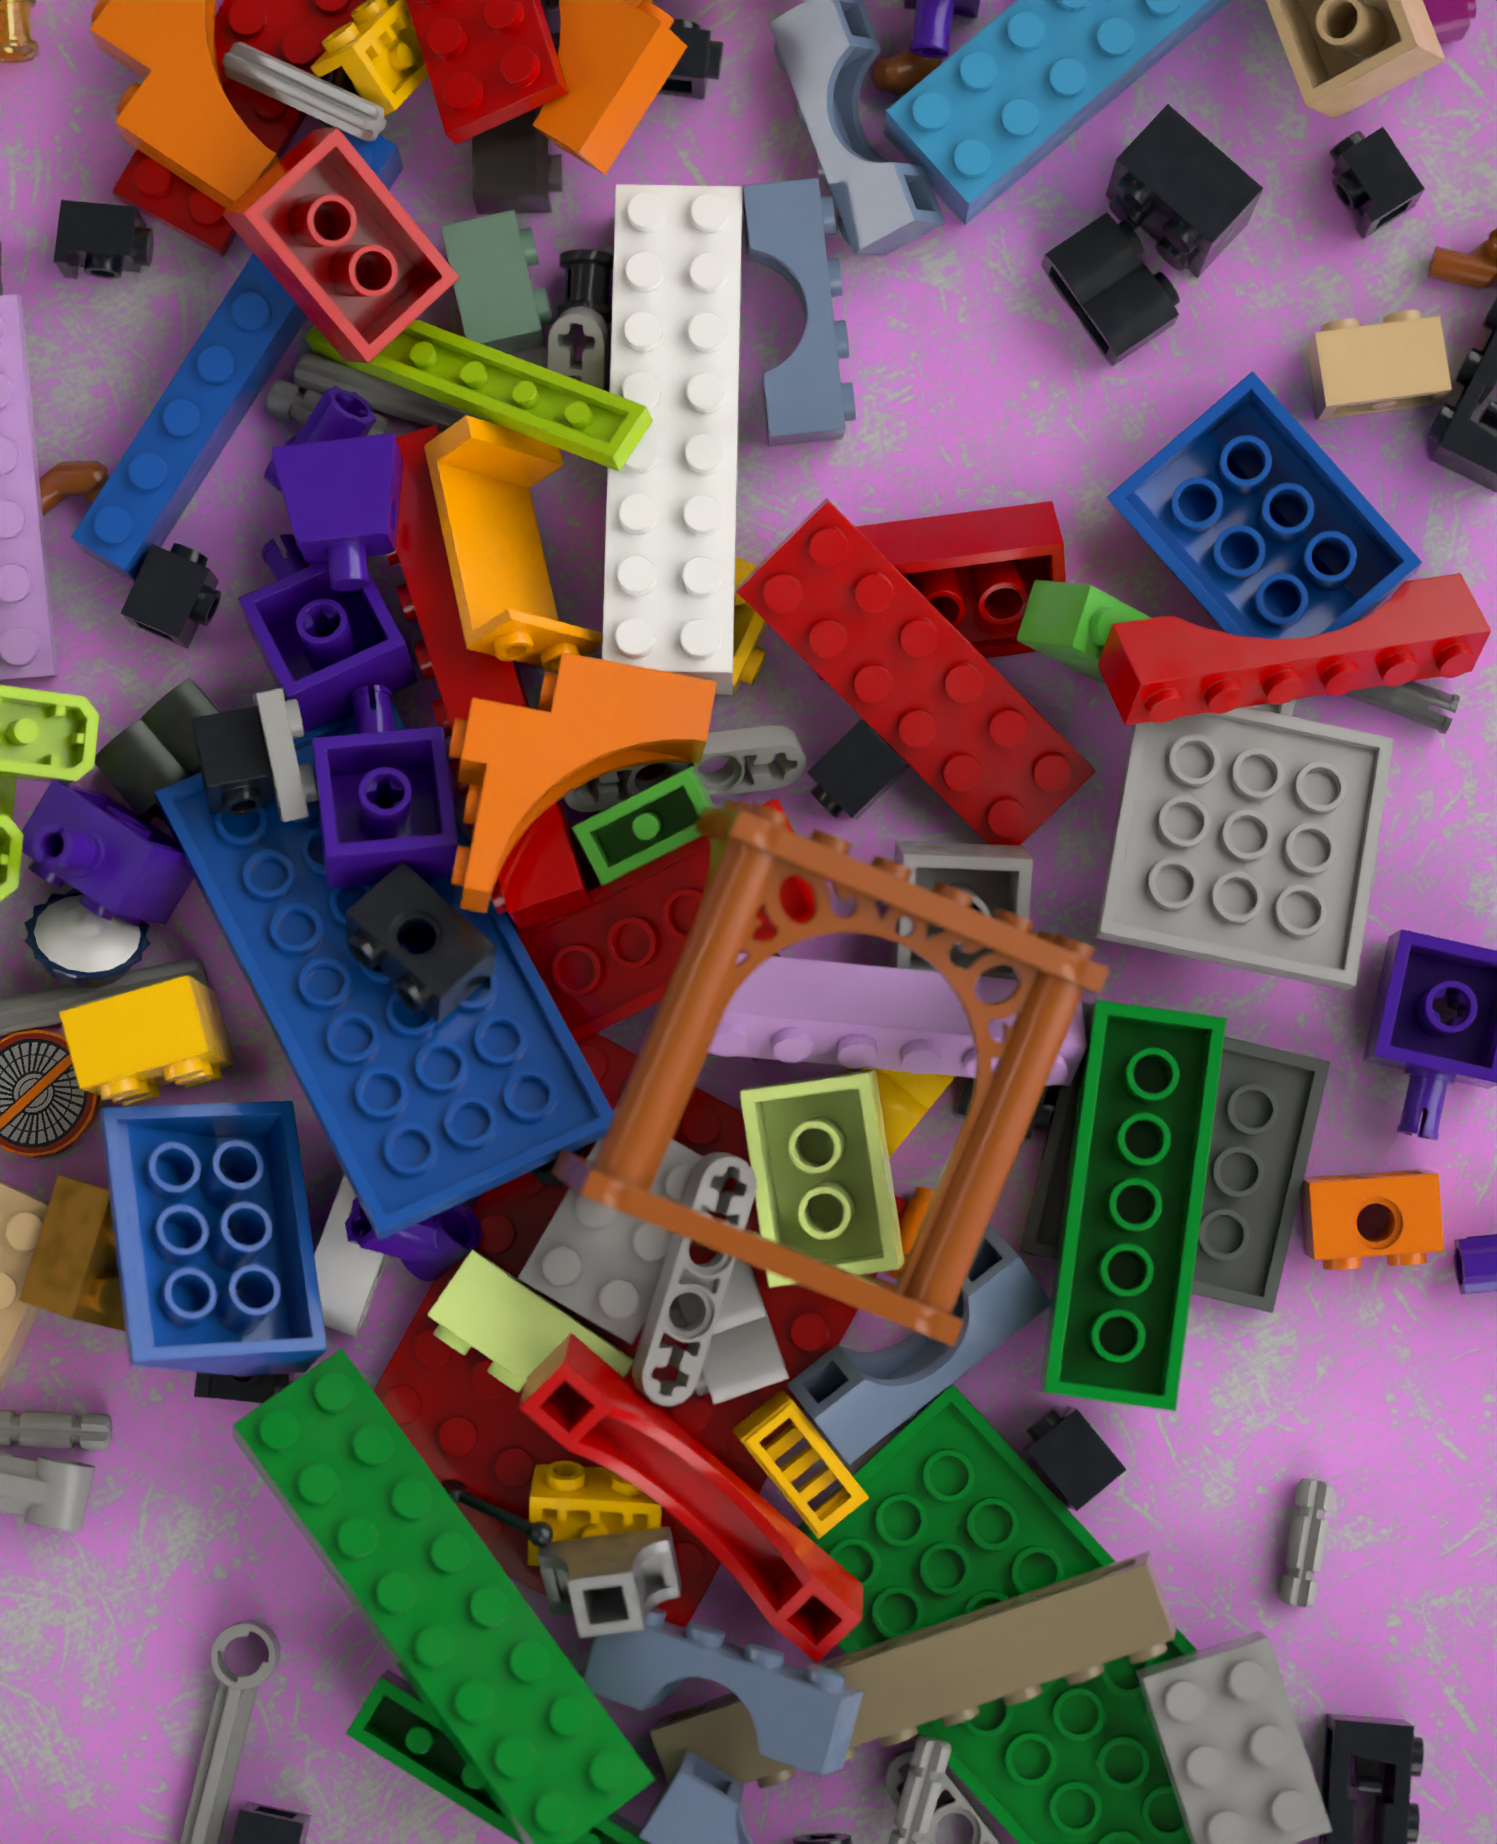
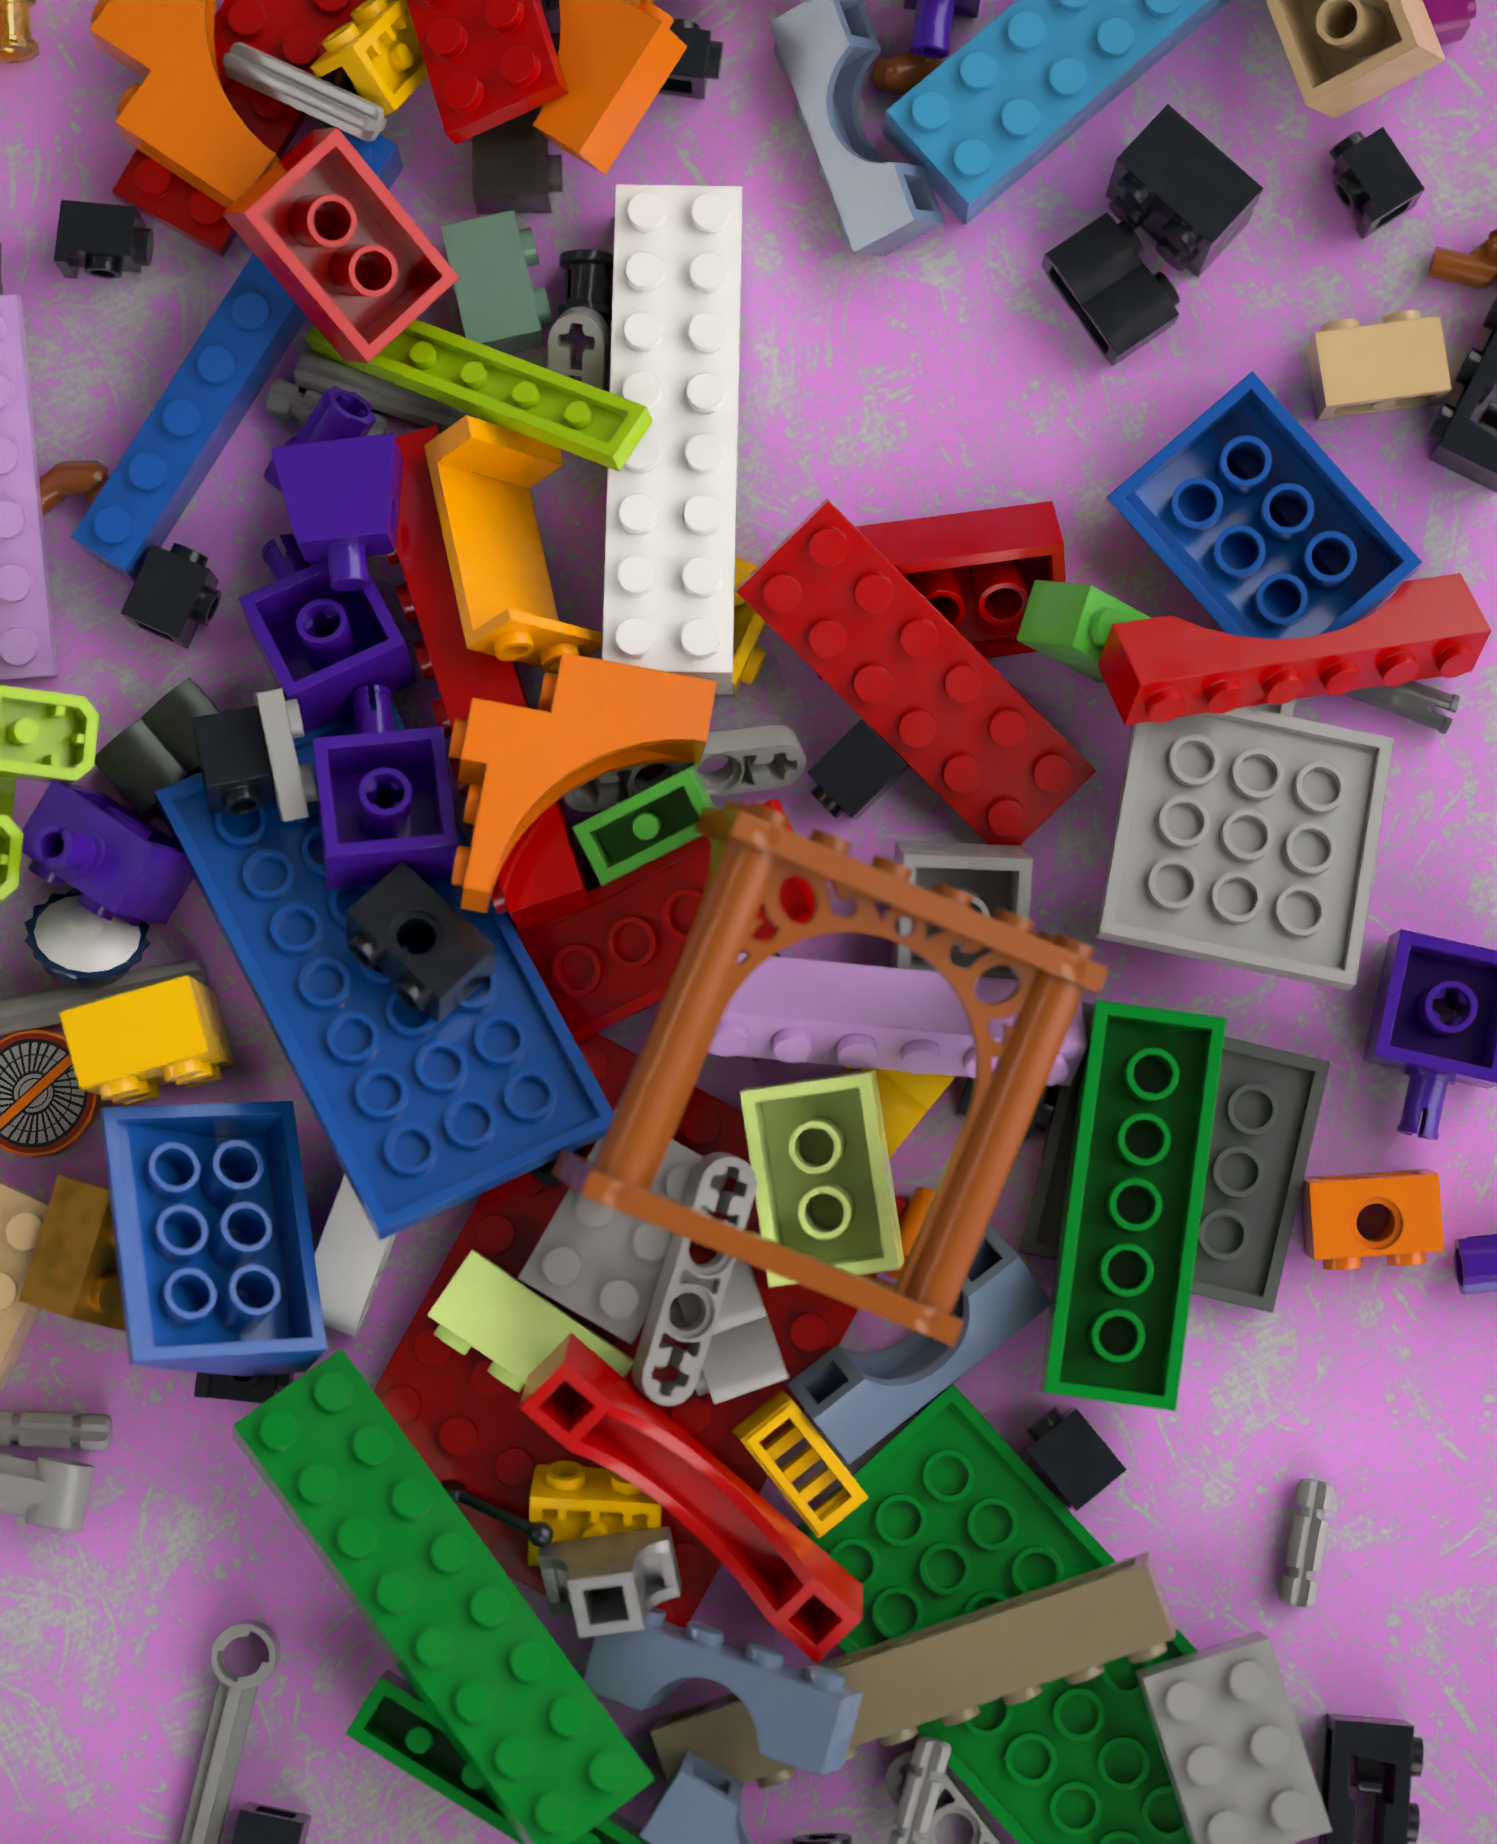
dark purple piece [345,1197,482,1282] -> none
sand blue arch [743,178,856,447] -> none

